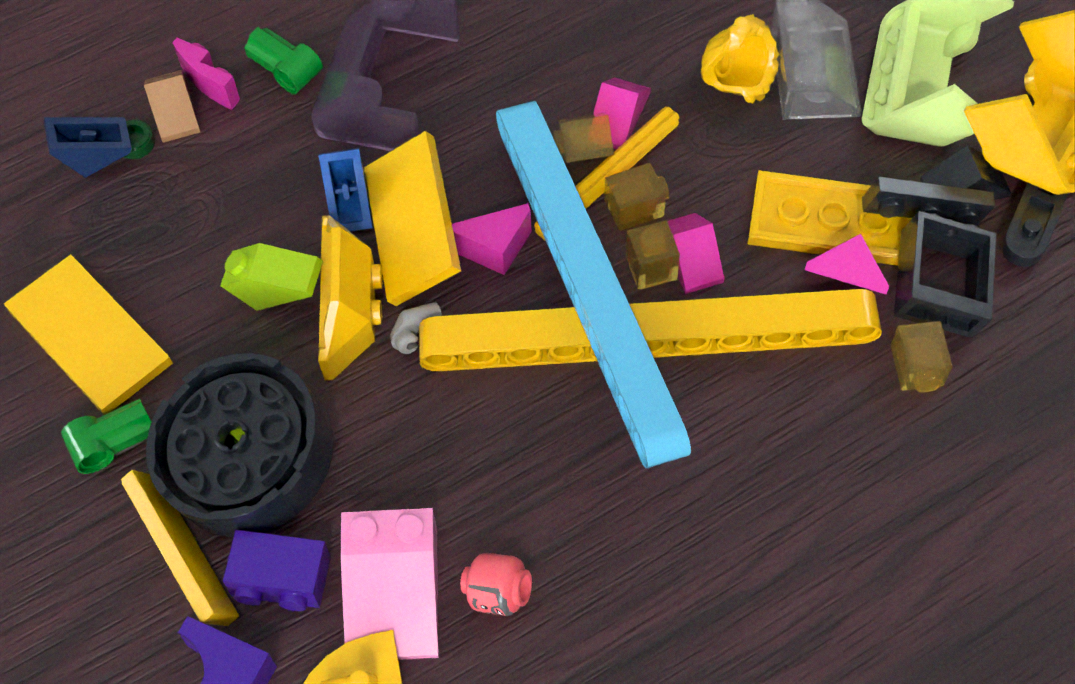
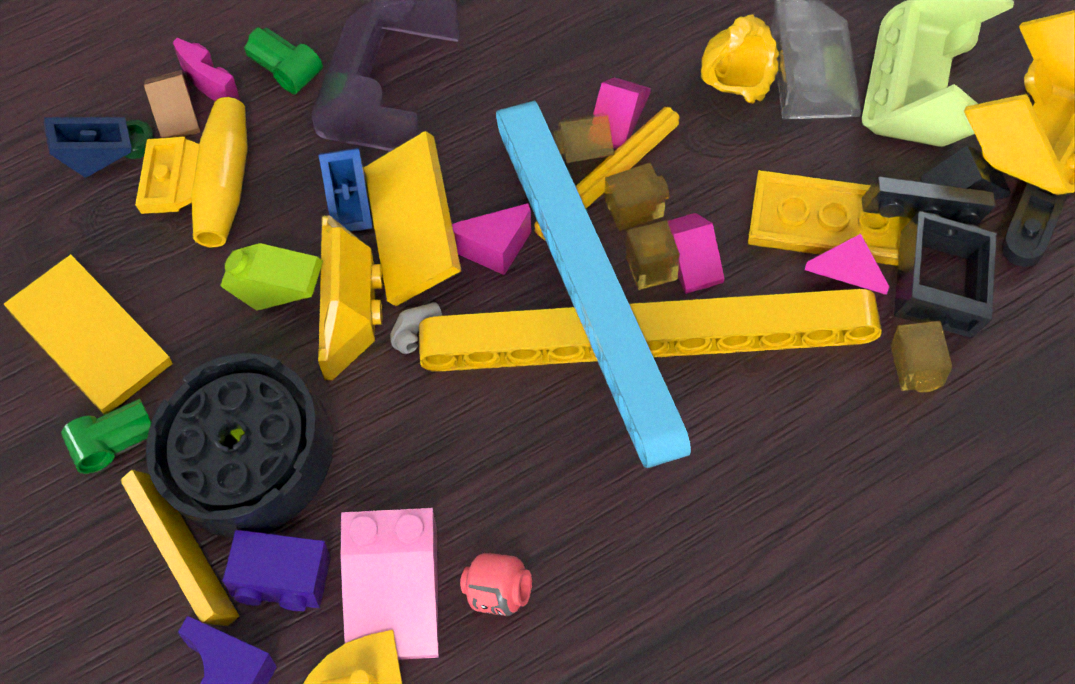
none -> yellow plate [135,97,248,247]

